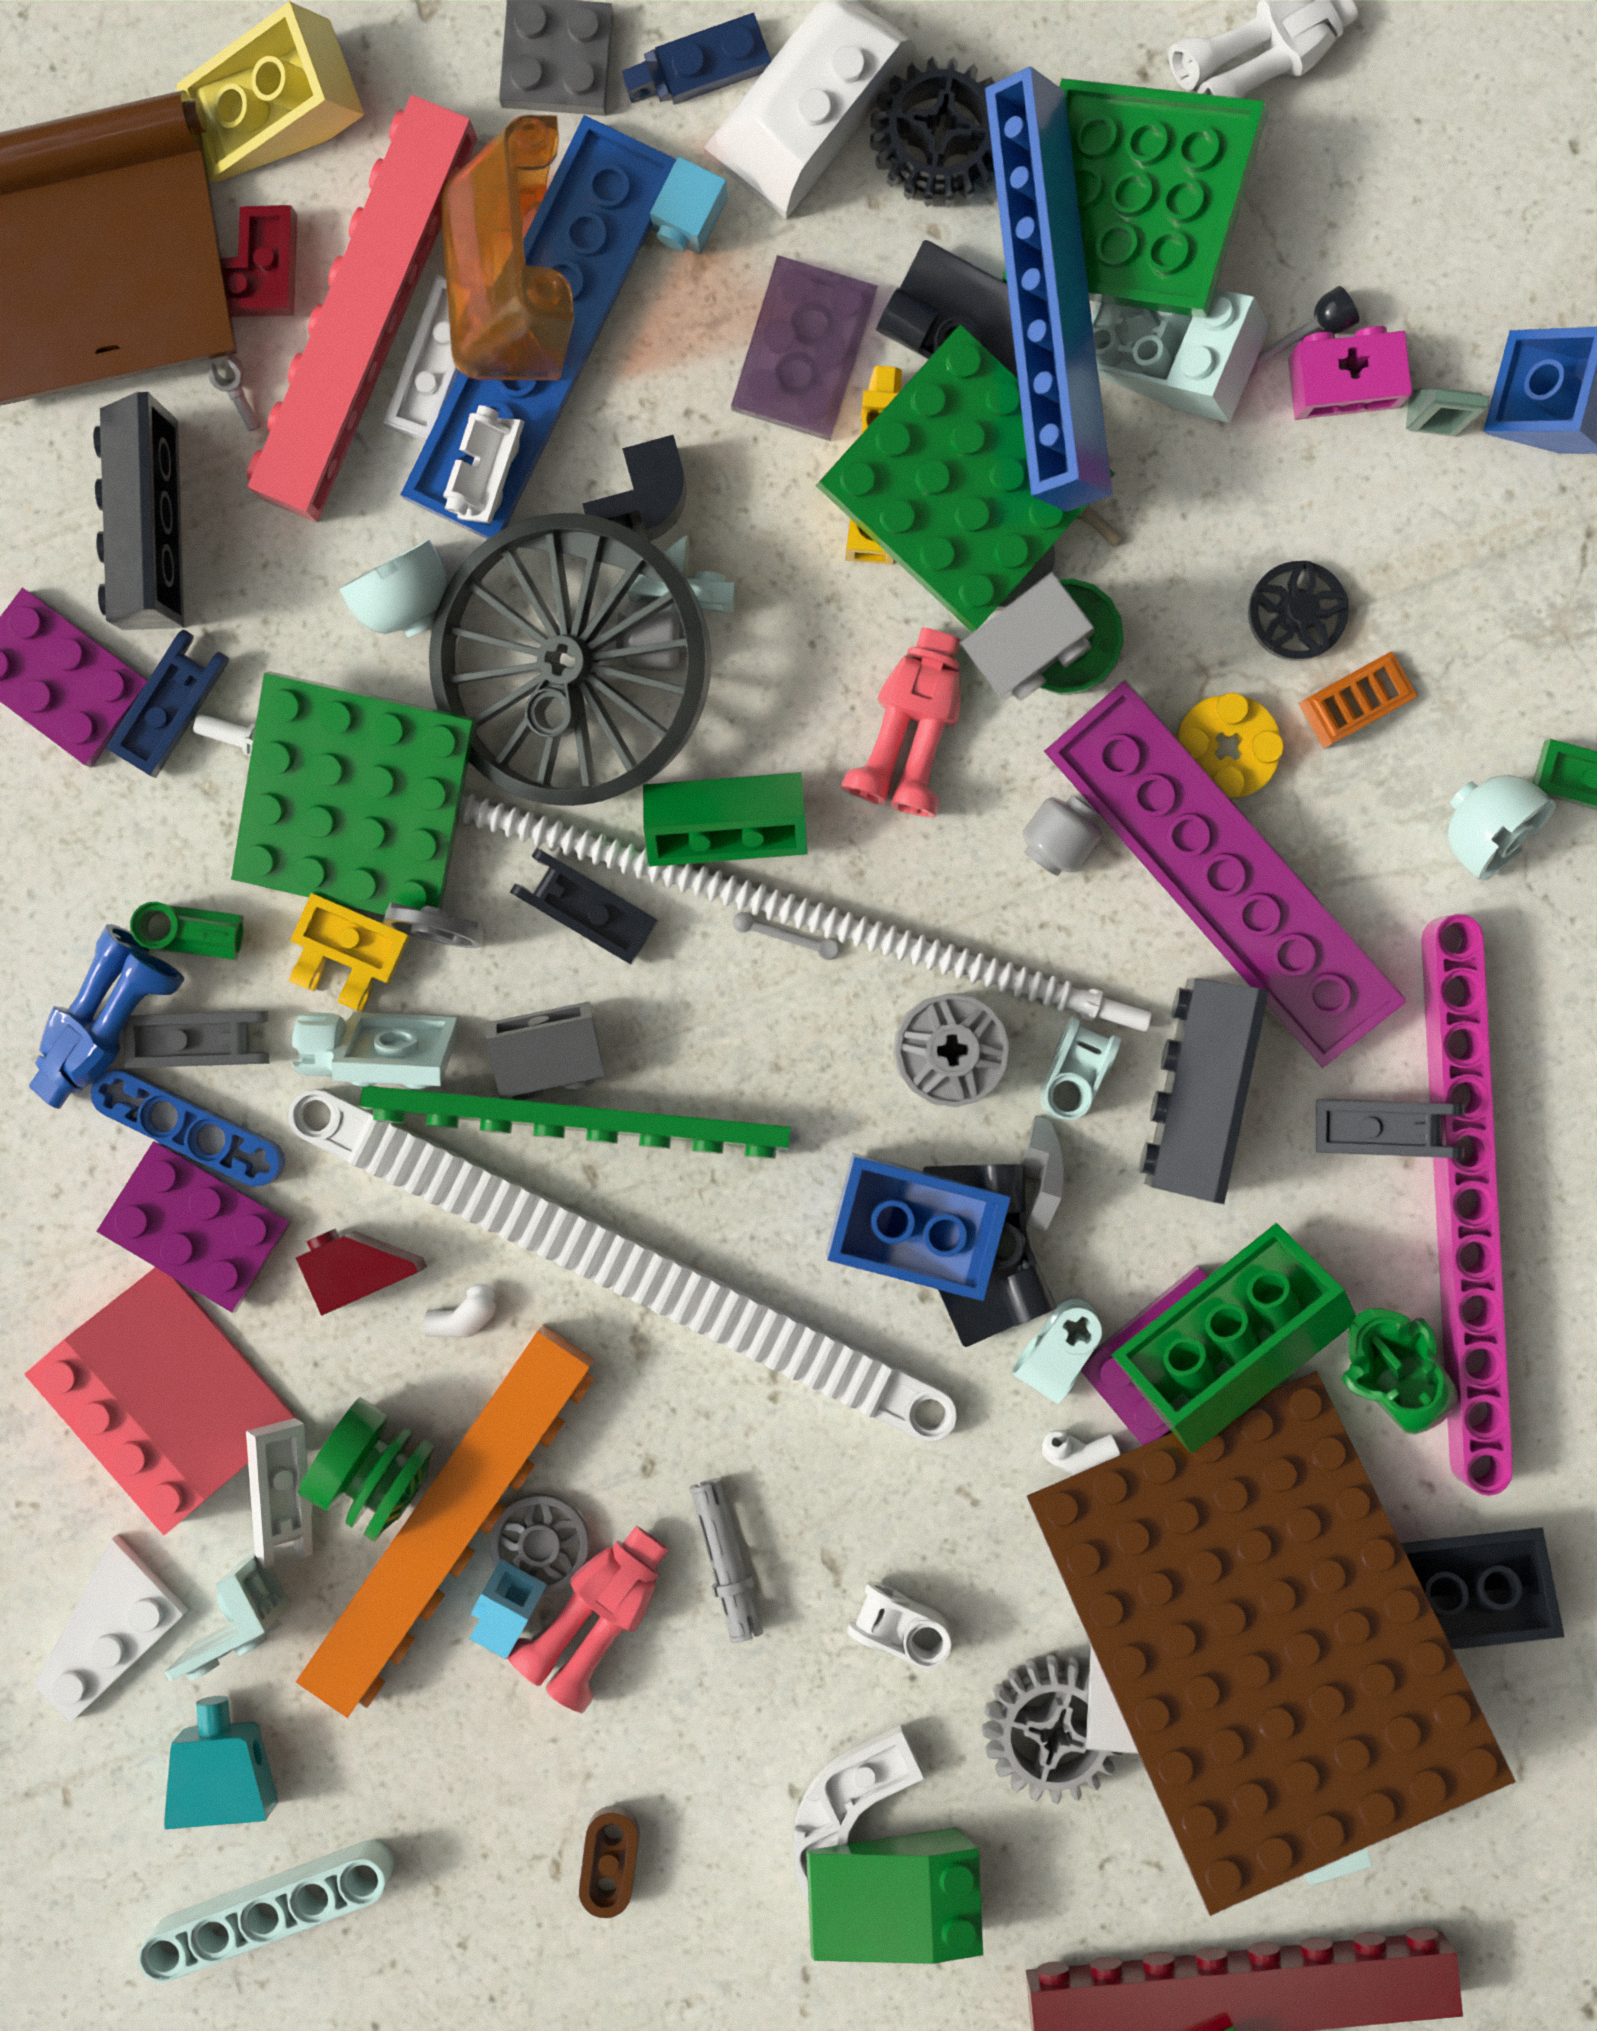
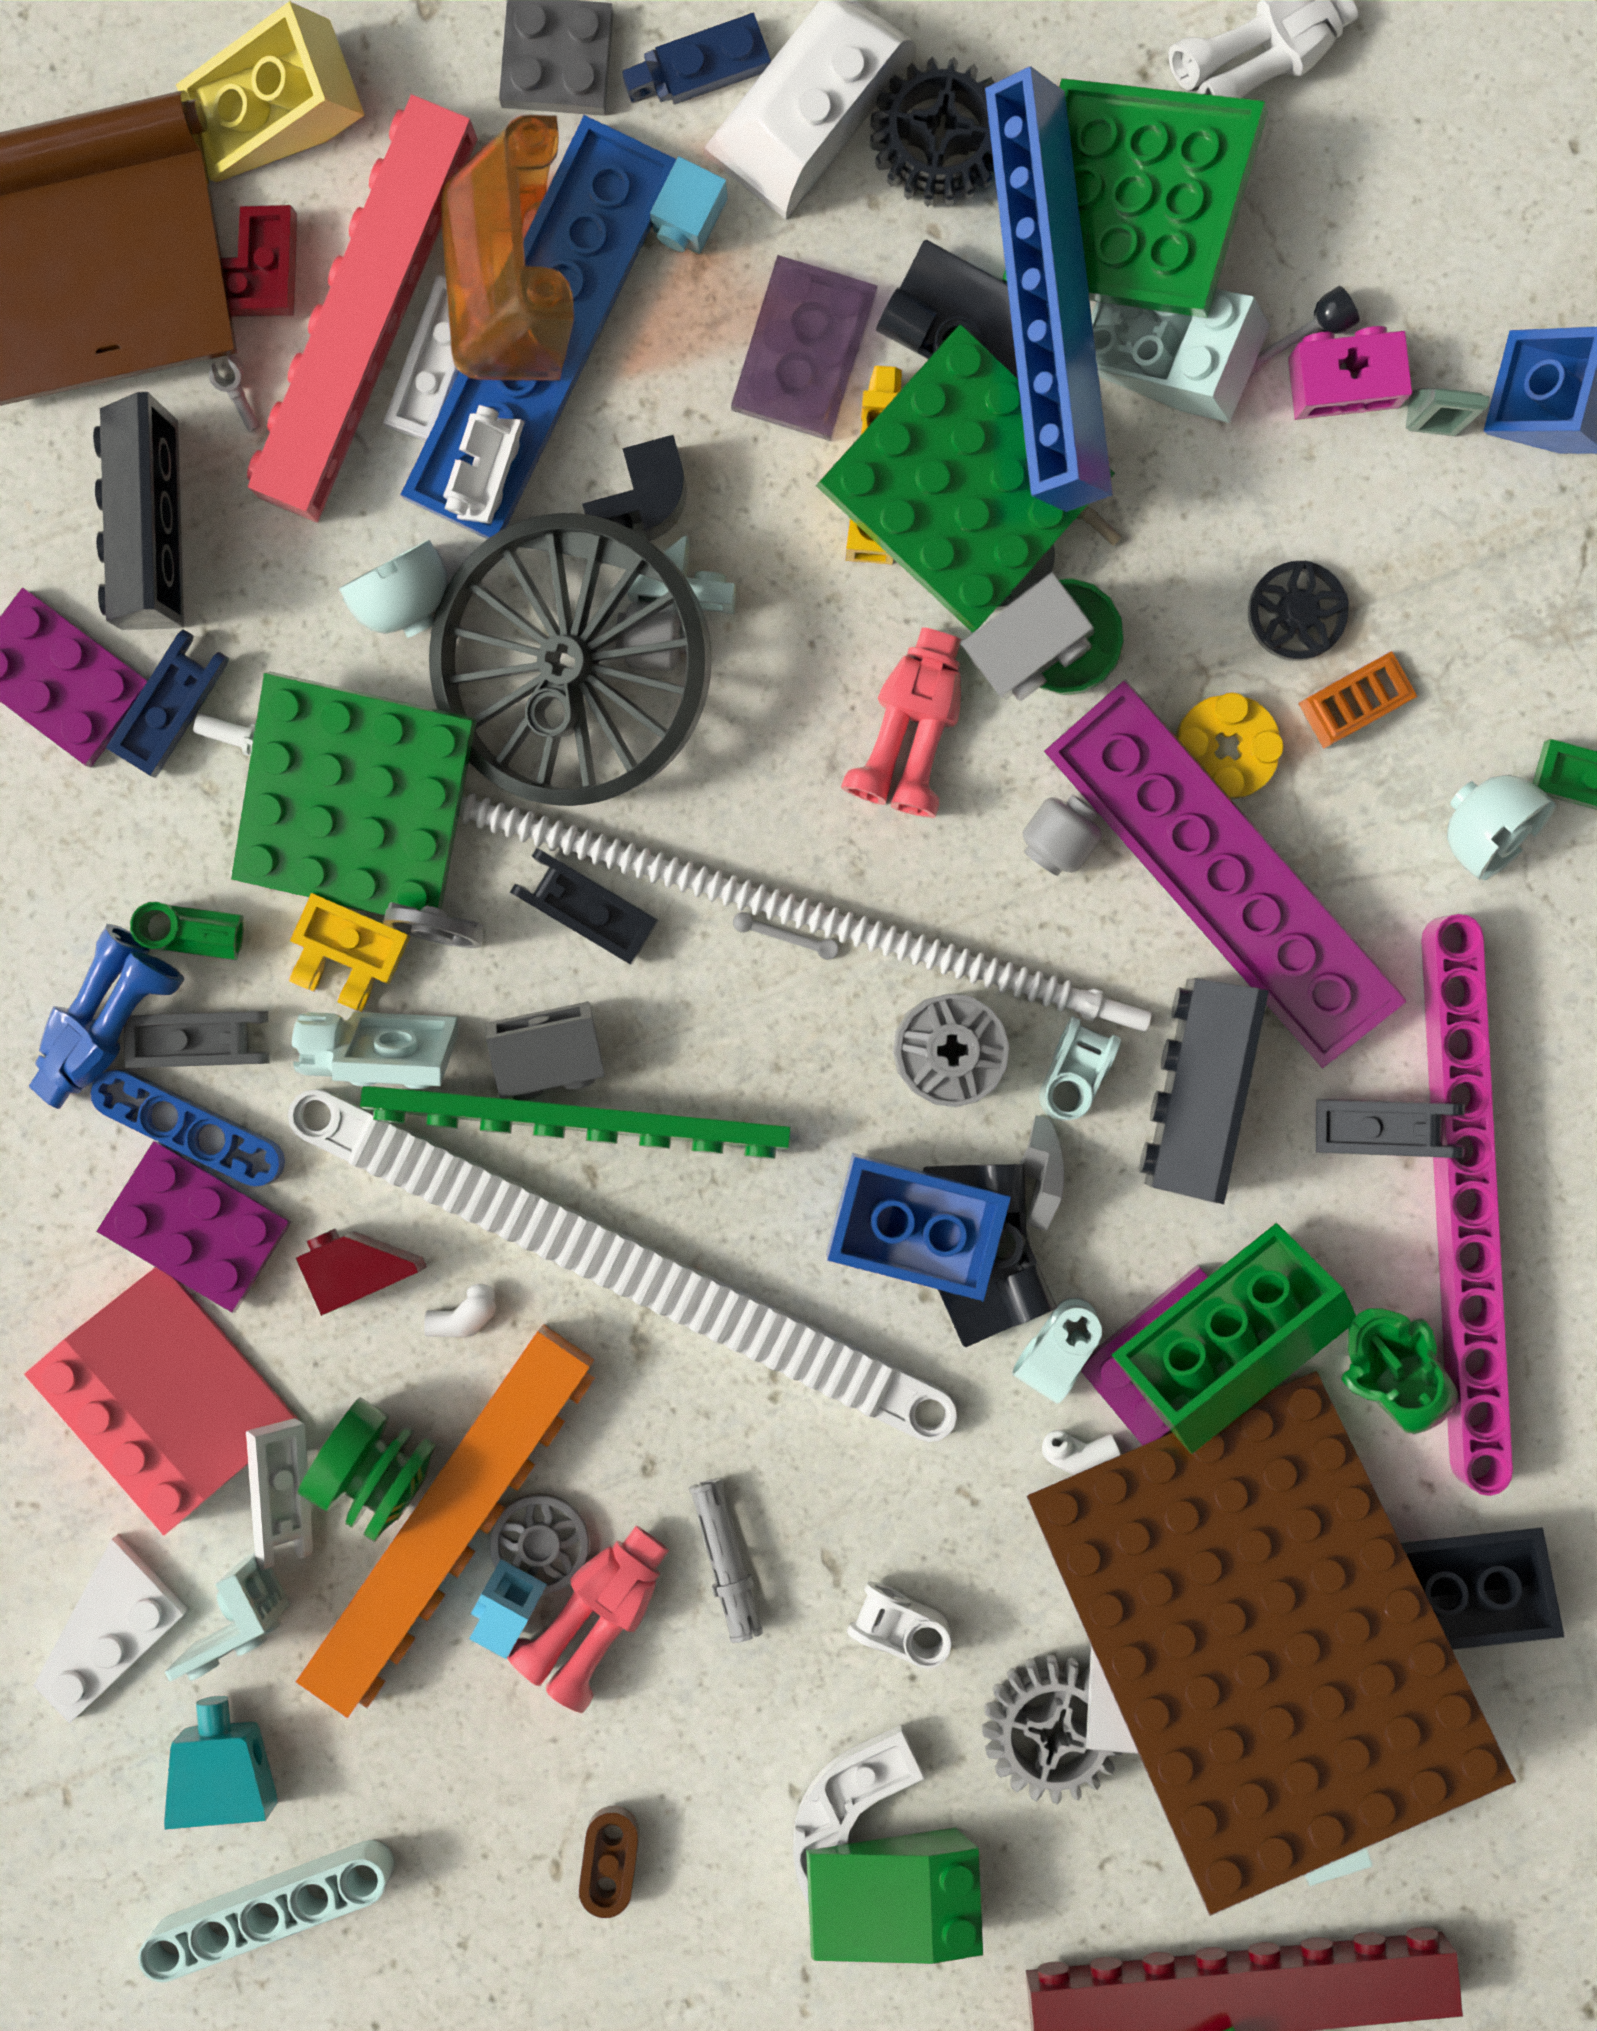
green brick [643,772,808,867] -> none

